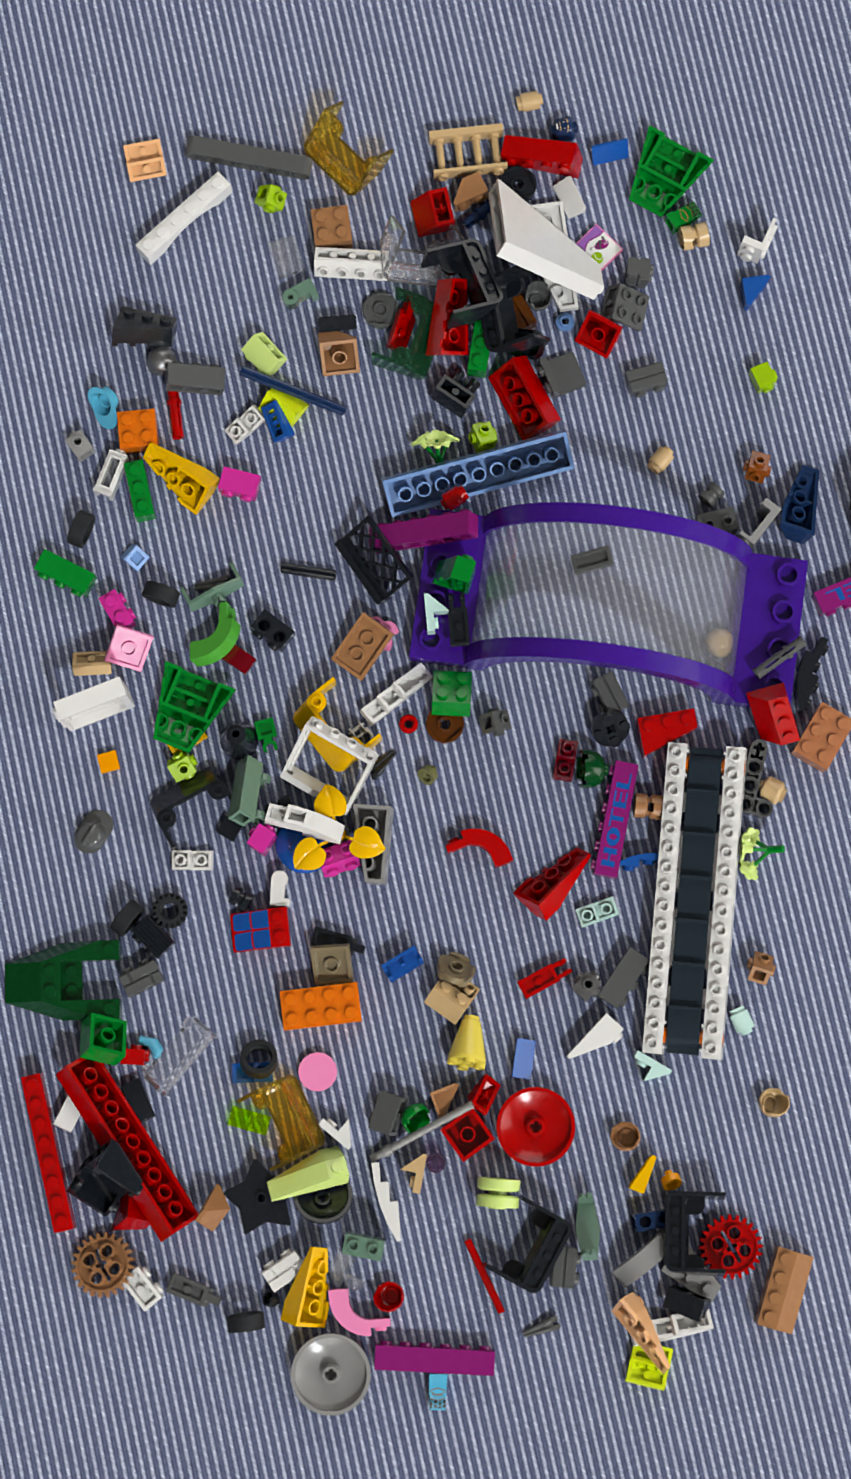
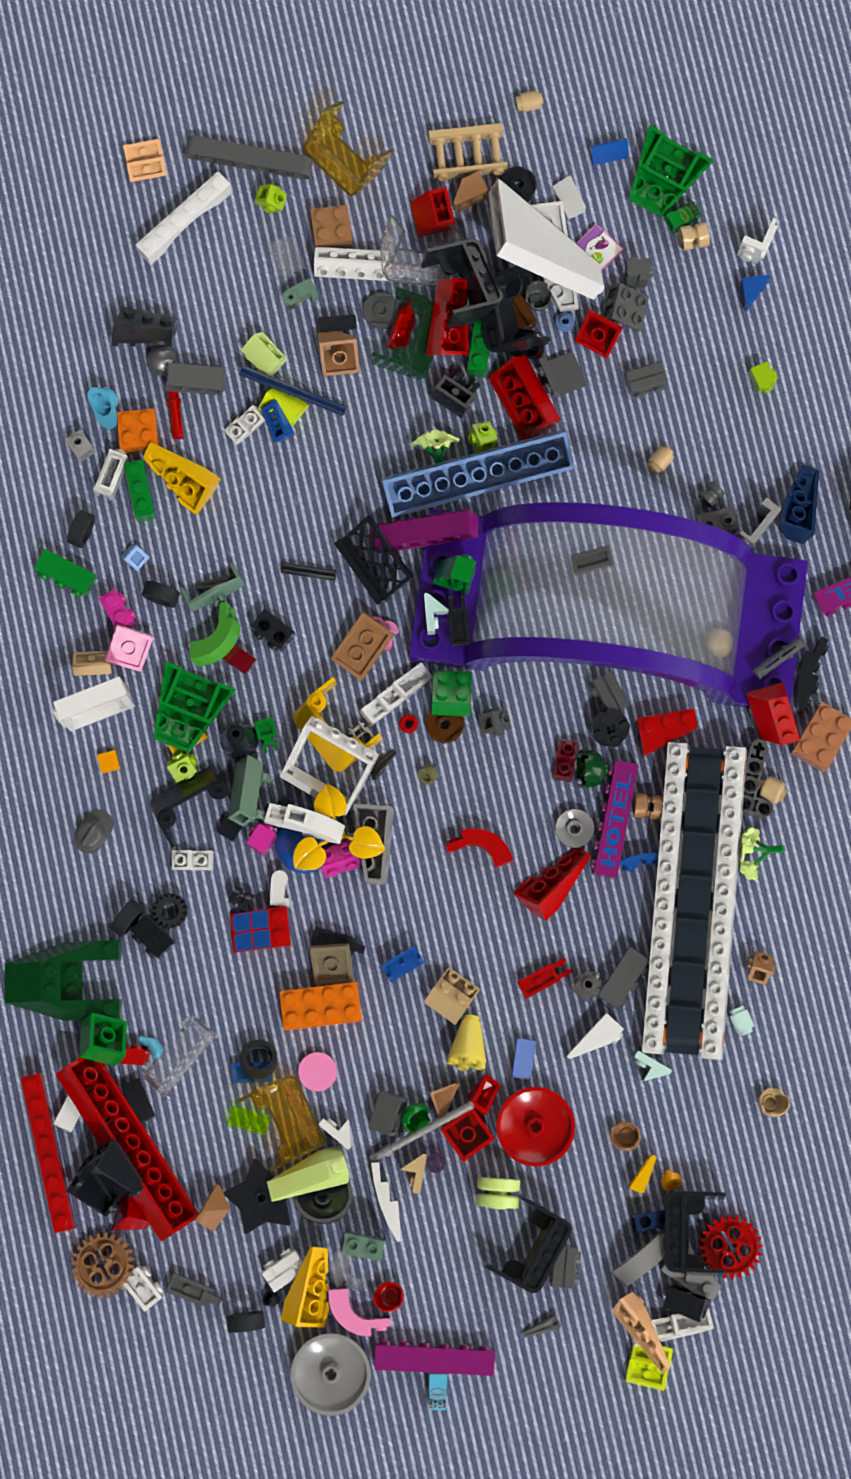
dark grey brick [119,958,165,998] -> none
dark pink brick [218,466,262,502] -> none
dark tan plate [436,952,476,987] -> none
red brick [440,485,469,511] -> none
dark blue pin [462,198,491,230] -> none
red bar [464,1238,505,1314] -> none
red wedge [500,135,583,179] -> none
dark blue head [551,116,579,142] -> none
light aqua slope [575,896,620,928] -> none
sand green piece [575,1192,600,1261] -> none
dark orange brick [743,450,772,484] -> none
medium nougat slope [754,1245,814,1334] -> none
none -> light grey dish [555,809,594,848]

